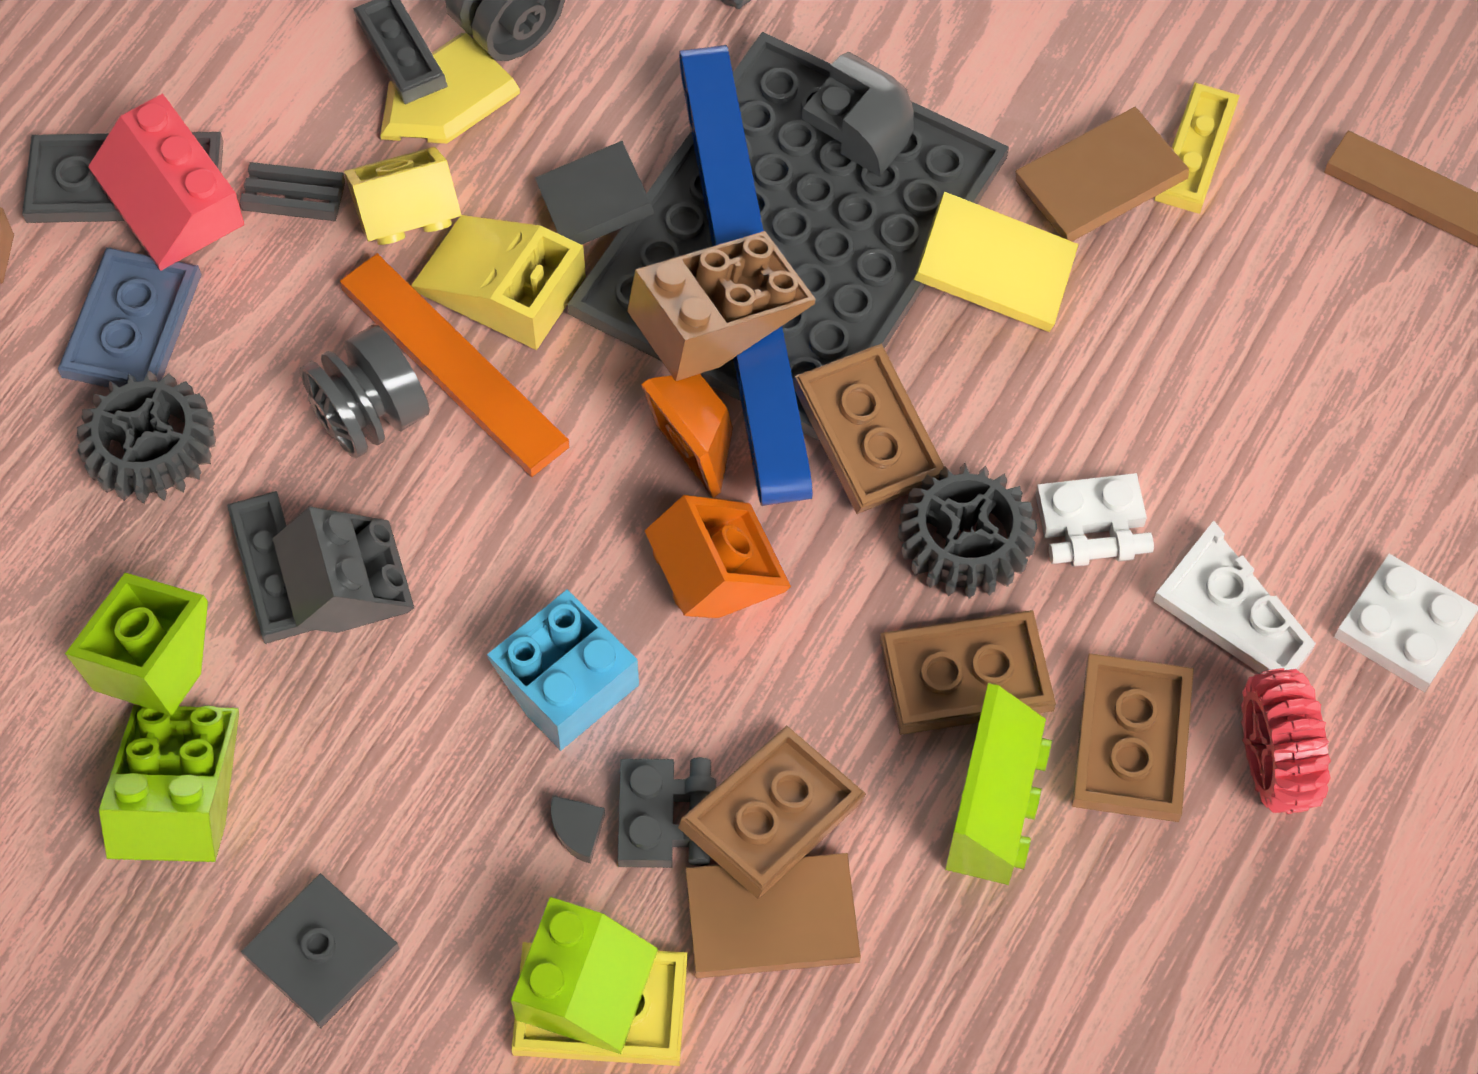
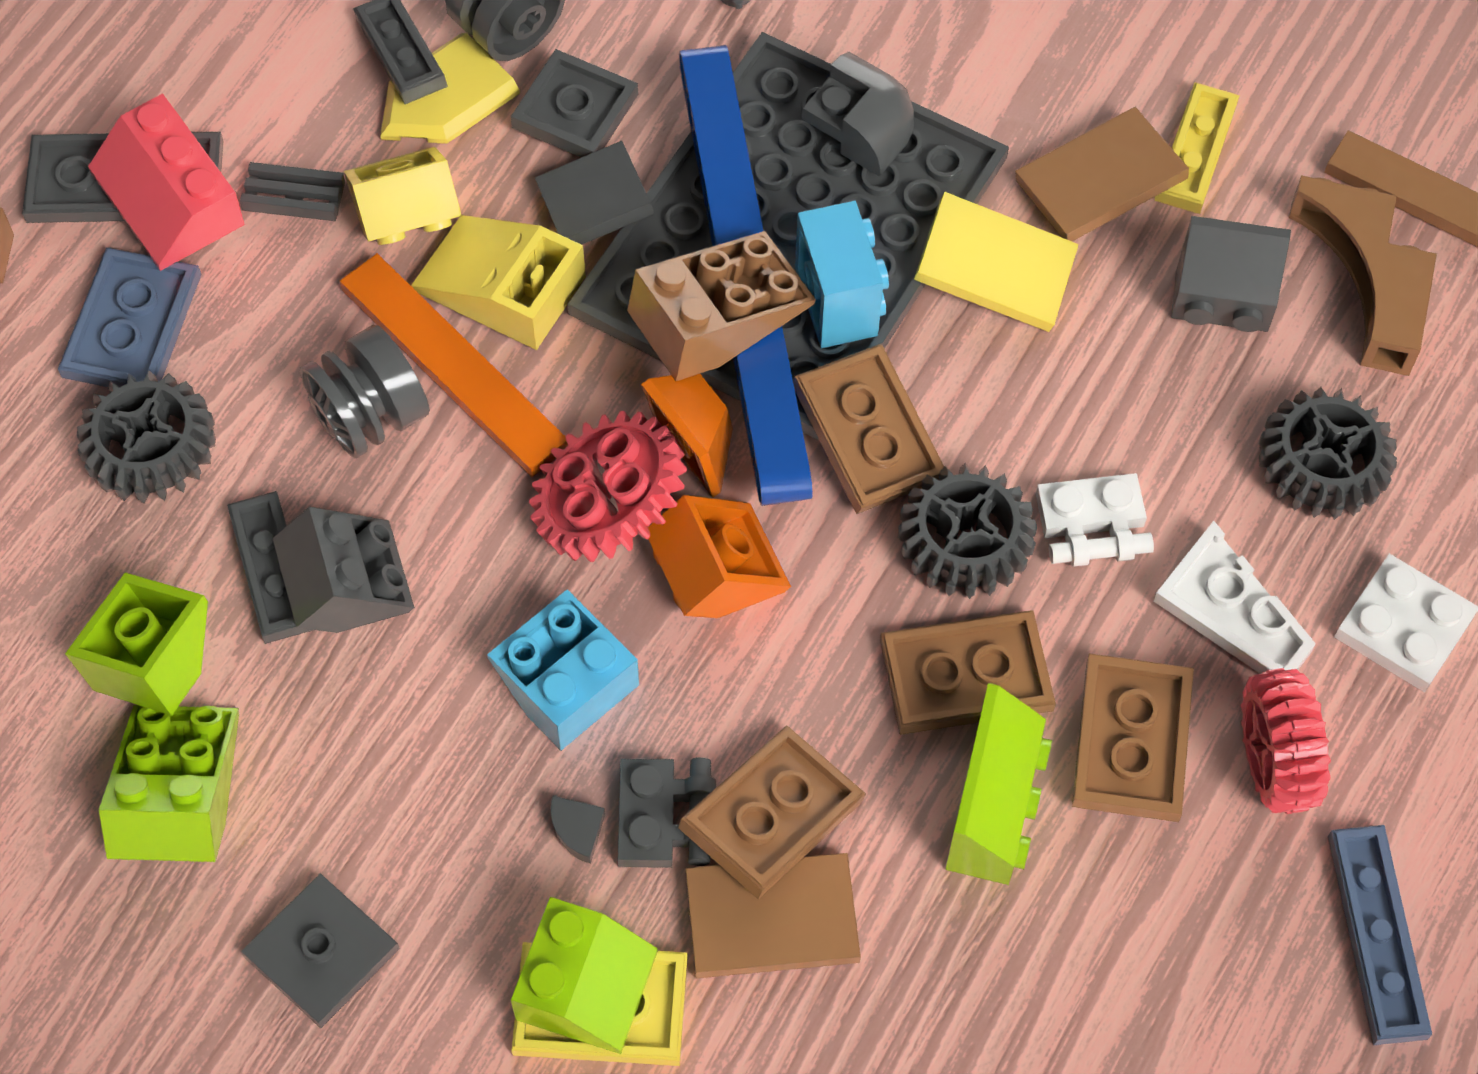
none -> dark grey plate [511,49,639,158]
none -> coral gear [529,411,687,562]
none -> medium azure brick [795,200,889,349]
none -> dark grey slope [1171,216,1291,332]
none -> dark grey gear [1259,387,1397,520]
none -> medium nougat arch [1289,175,1437,376]
none -> sand blue tile [1328,825,1432,1045]

